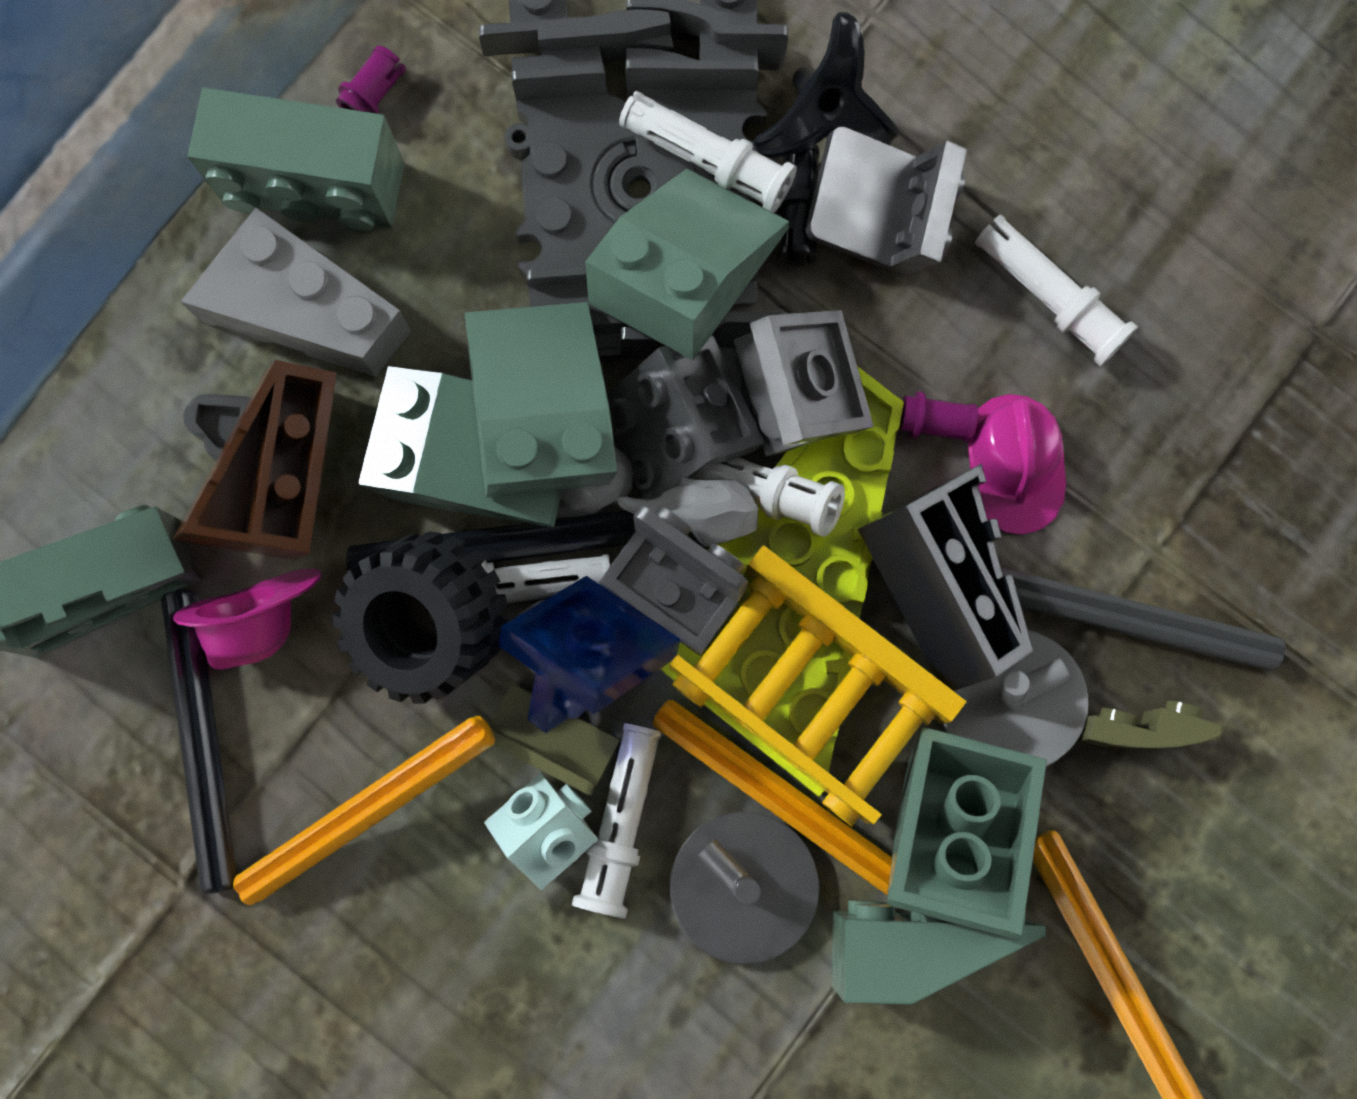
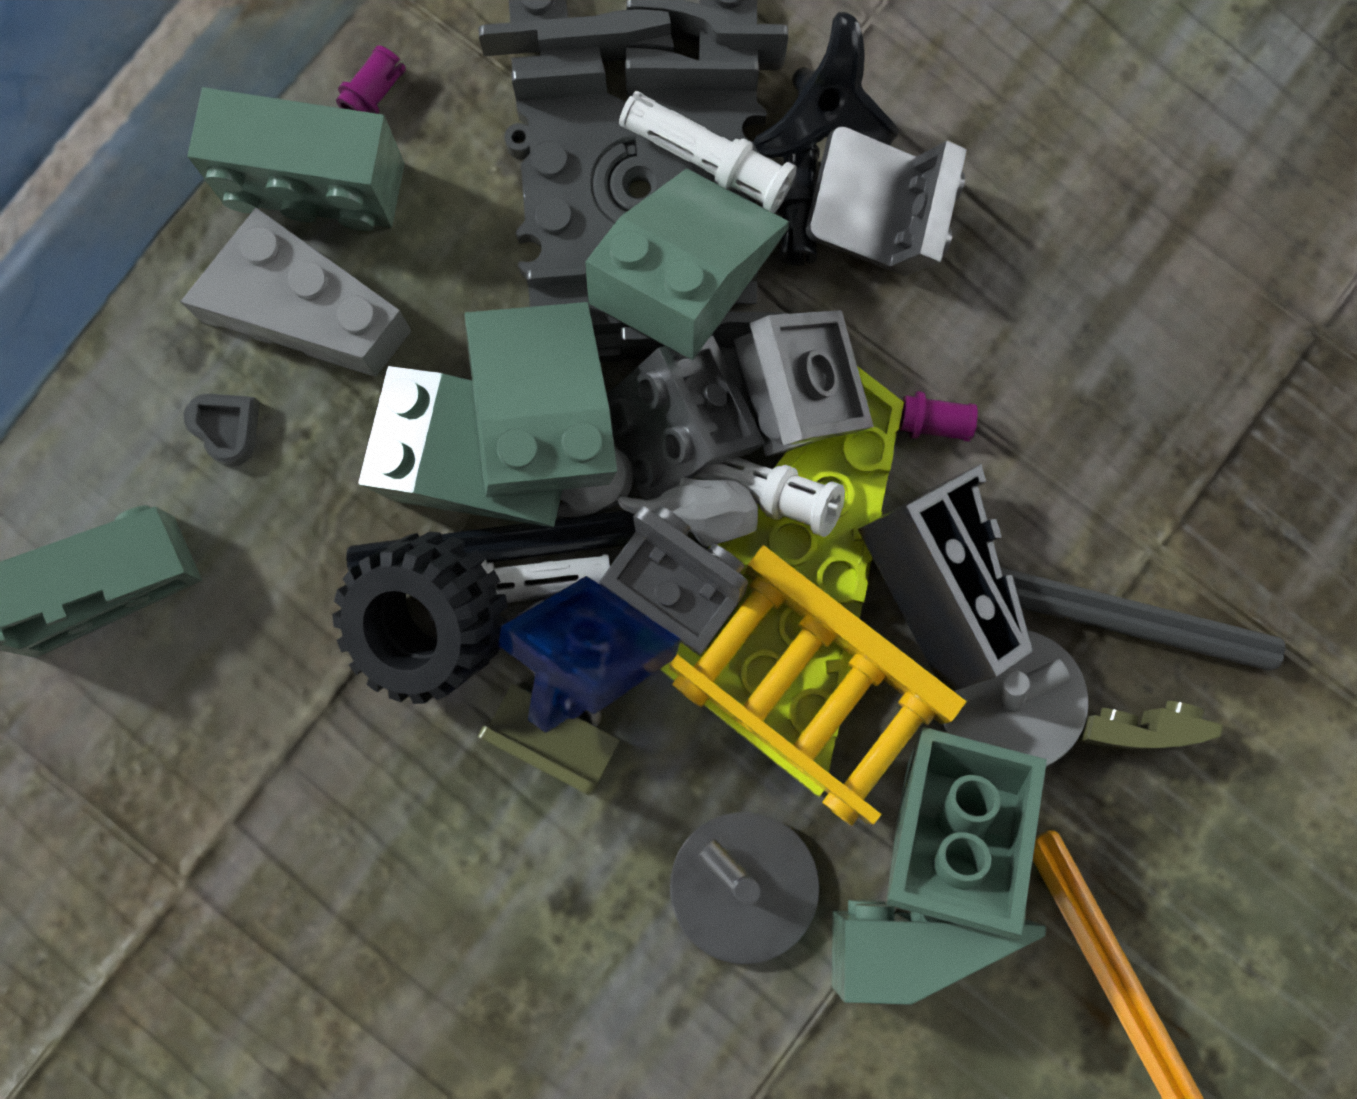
black axle [161,589,237,894] -> none
reddish brown wedge [173,360,337,560] -> none
dark pink piece [173,568,322,670] -> none
light orange axle [233,716,495,905] -> none
light aqua brick [484,773,599,890] -> none
white pin [572,723,662,918] -> none
light orange axle [652,700,892,895] -> none
dark pink piece [967,394,1066,535] -> none
white pin [975,214,1138,367] -> none

